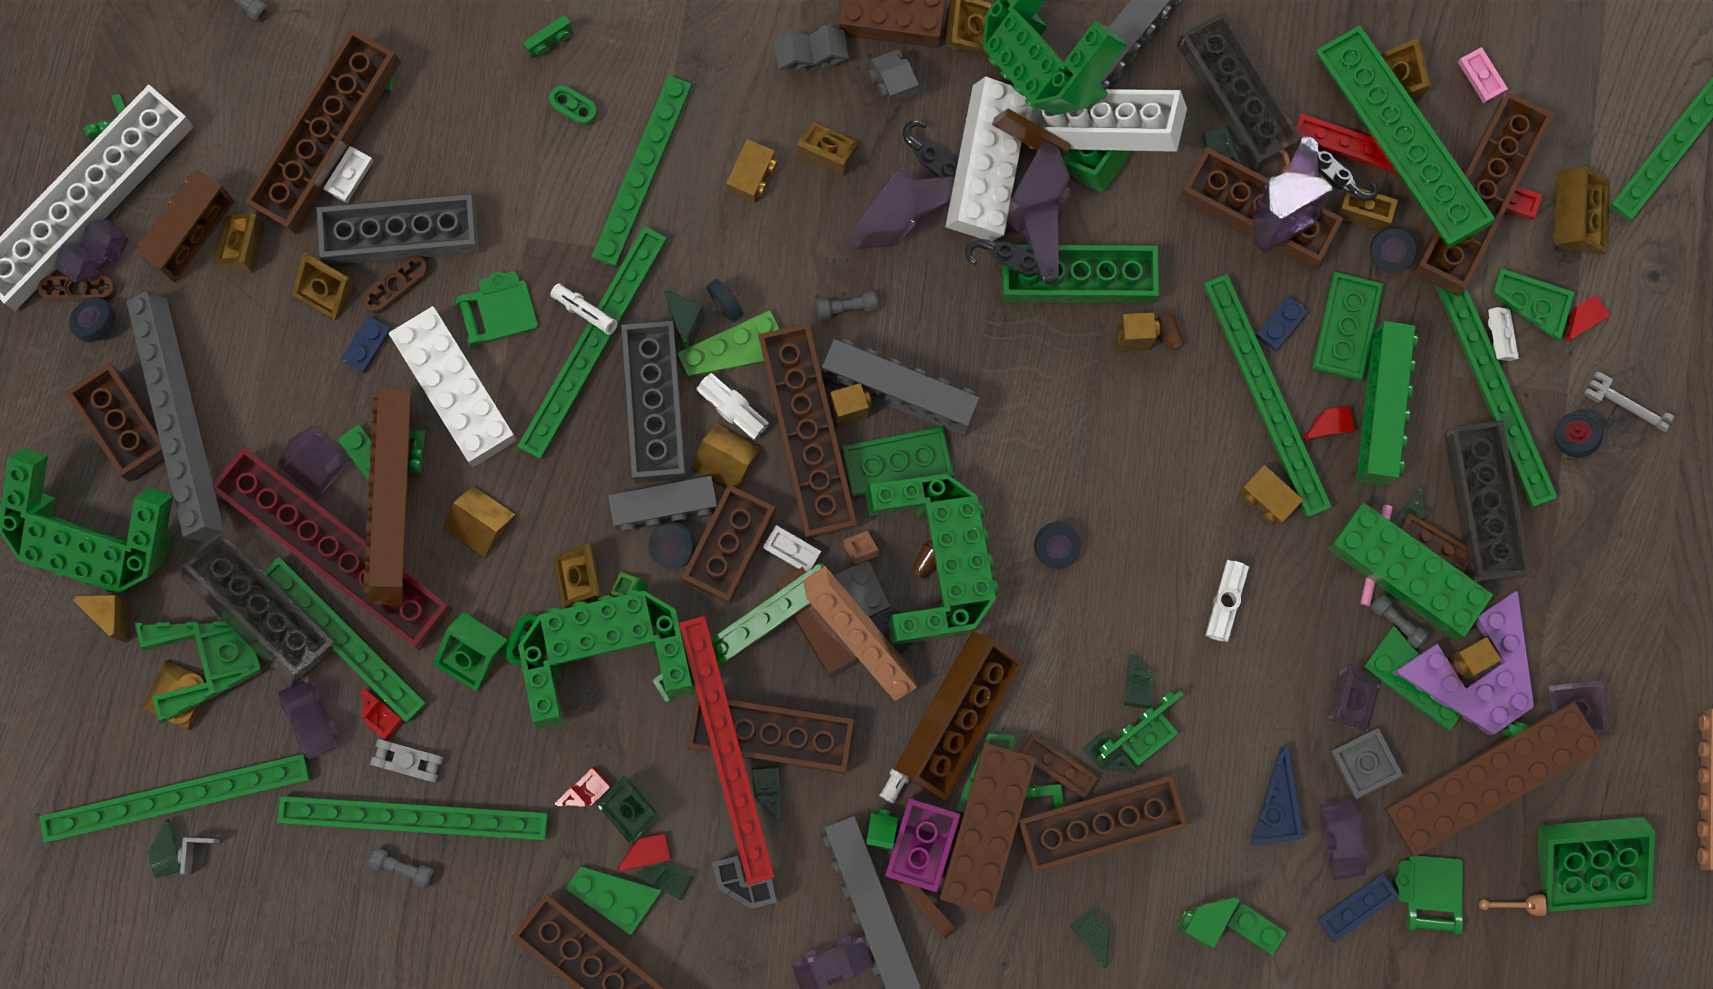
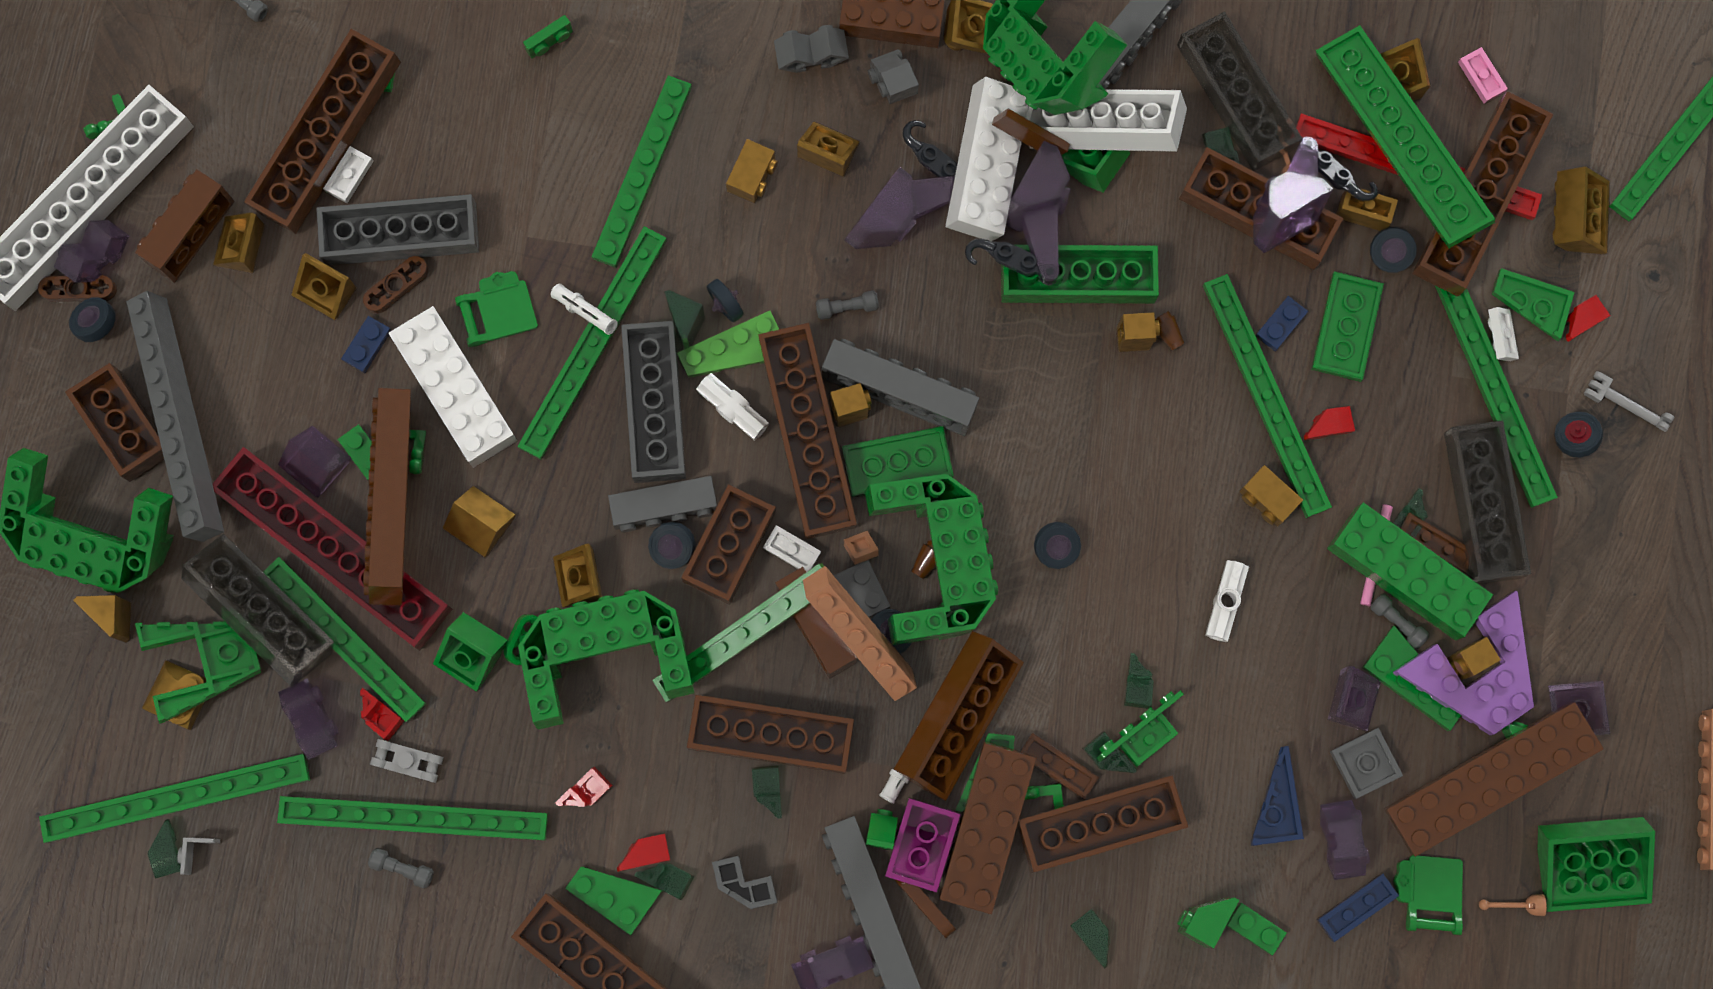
green plate [549,86,597,126] -> none
clear green slope [596,775,663,845] -> none
green slope [609,571,649,597] -> none
red plate [679,616,775,885] -> none
pearl gold slope [691,424,762,489] -> none
green brick [1356,321,1418,487] -> none

